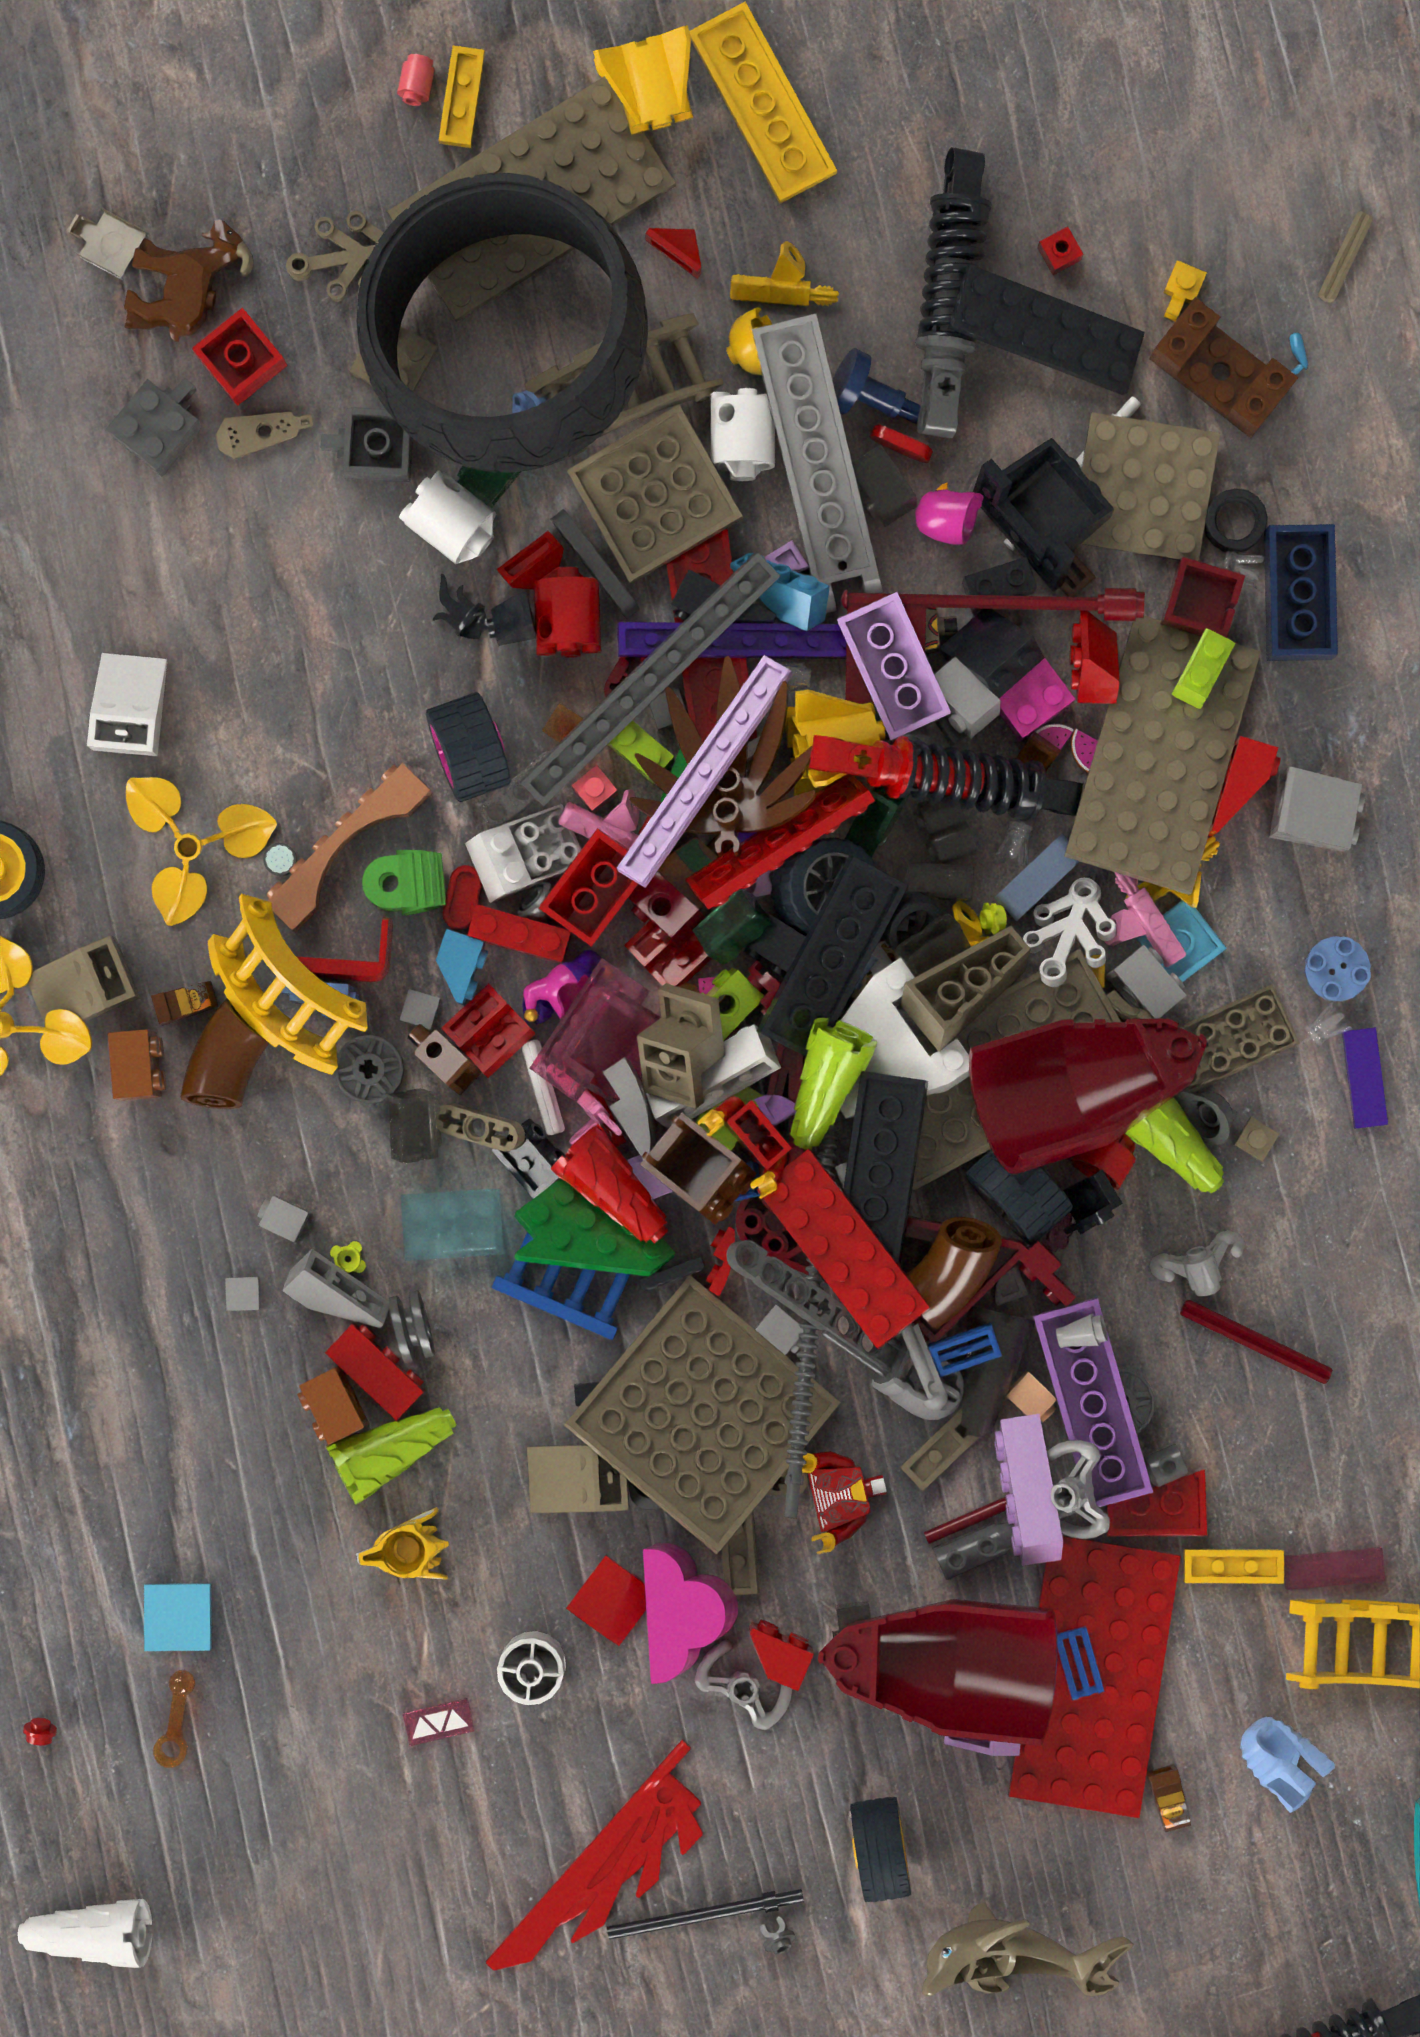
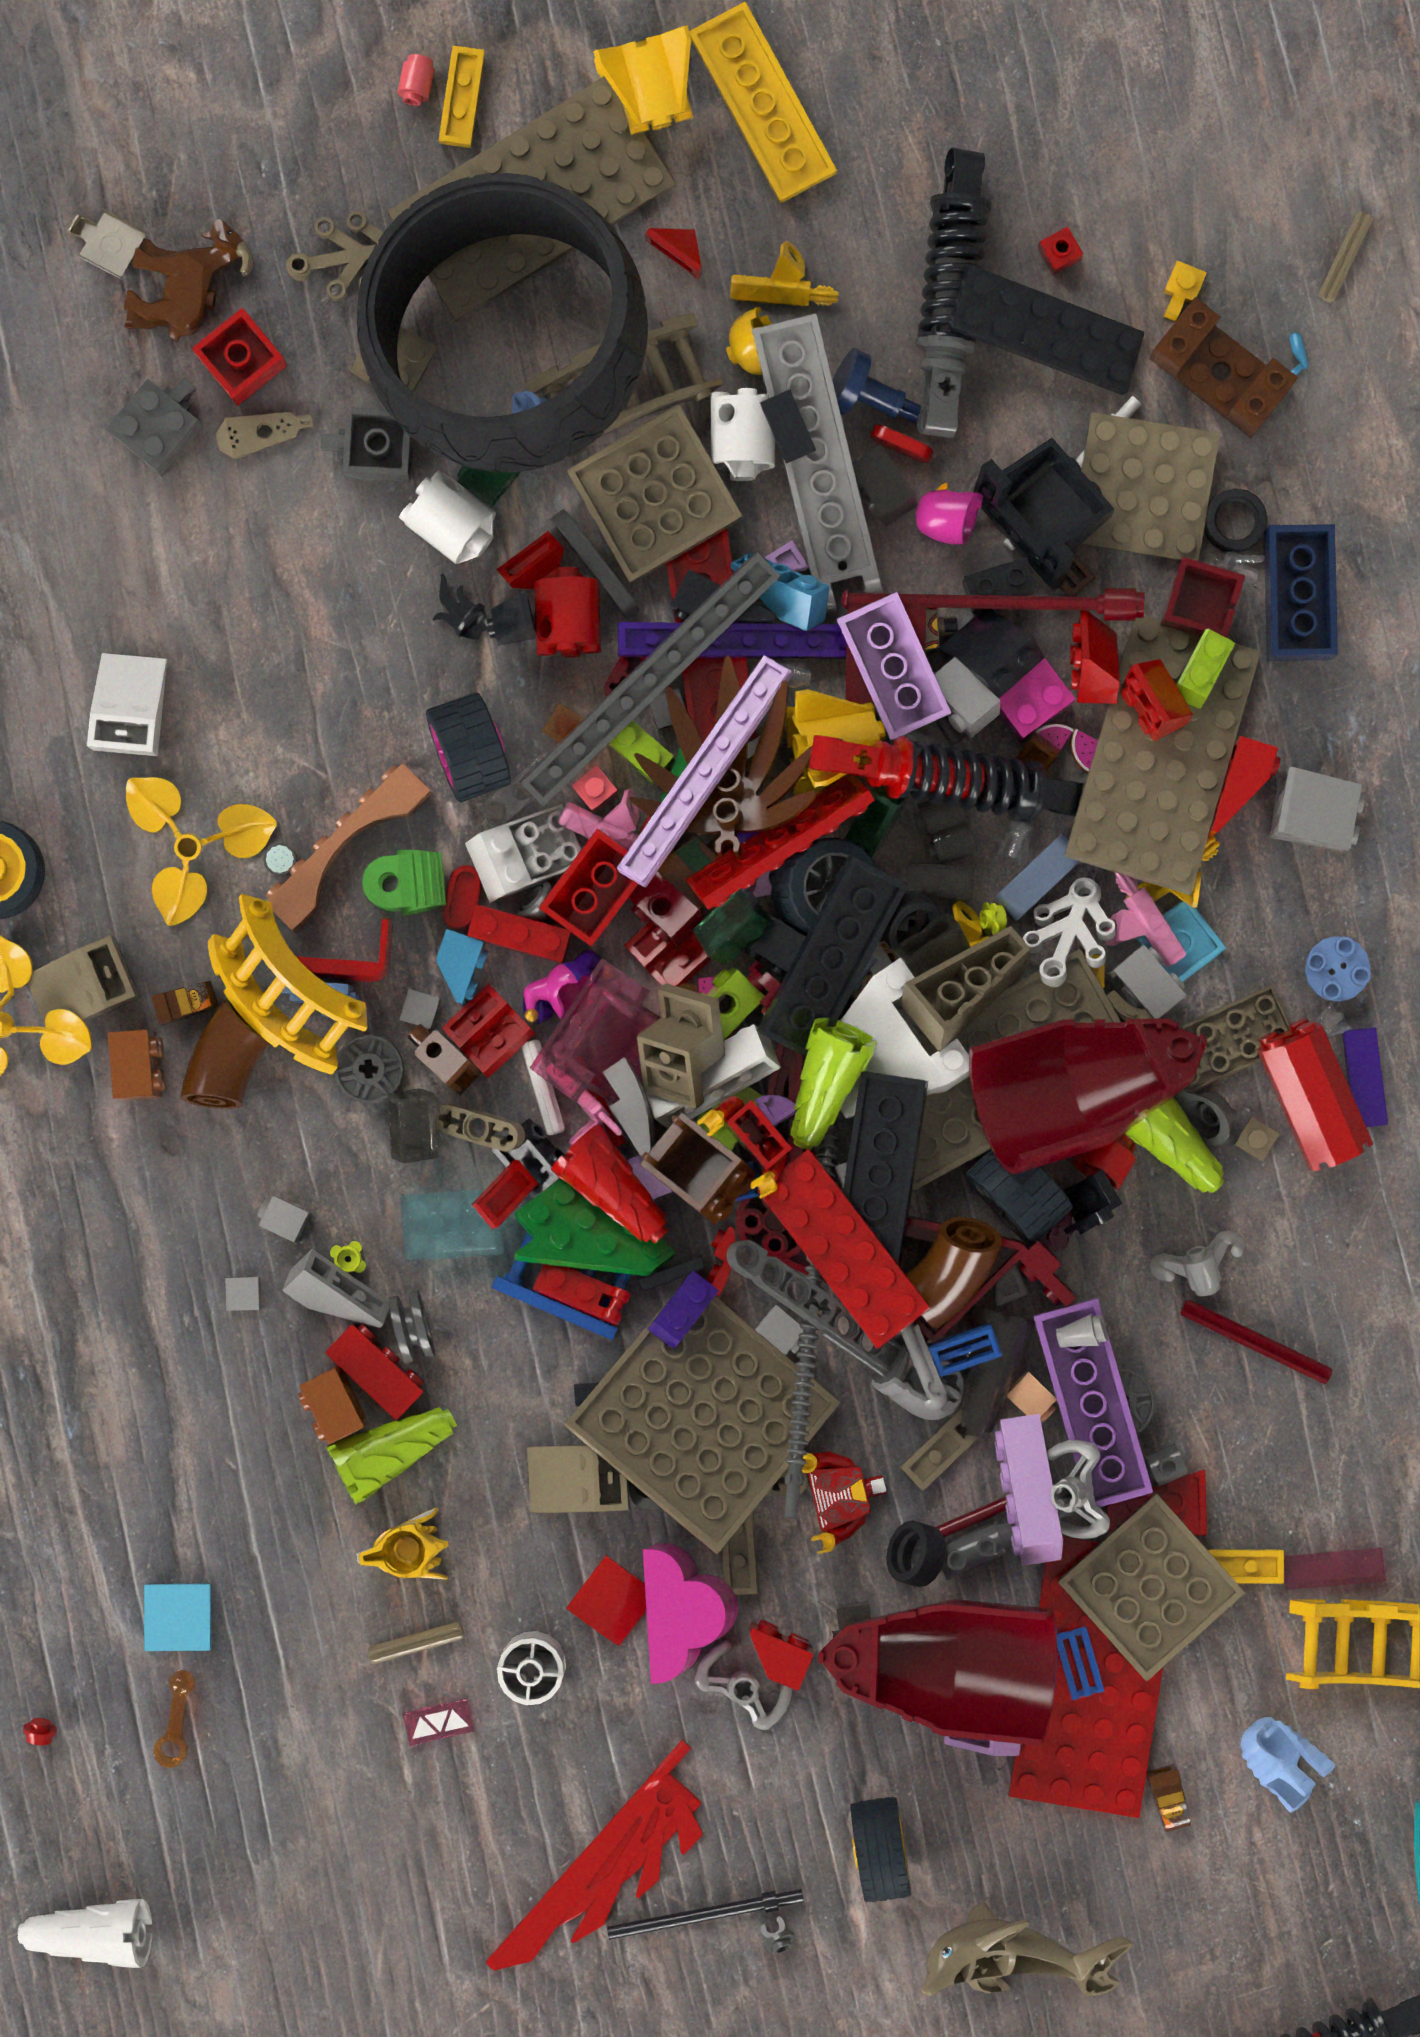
none -> dark tan axle [368,1622,464,1664]
none -> red tile [471,1159,538,1229]
none -> red plate [533,1264,631,1325]
none -> dark purple brick [648,1270,719,1349]
none -> black tile [759,389,816,464]
none -> black tyre [886,1520,946,1587]
none -> dark tan plate [1057,1492,1245,1682]
none -> red slope [1121,659,1193,742]
none -> red brick [1256,1018,1373,1171]

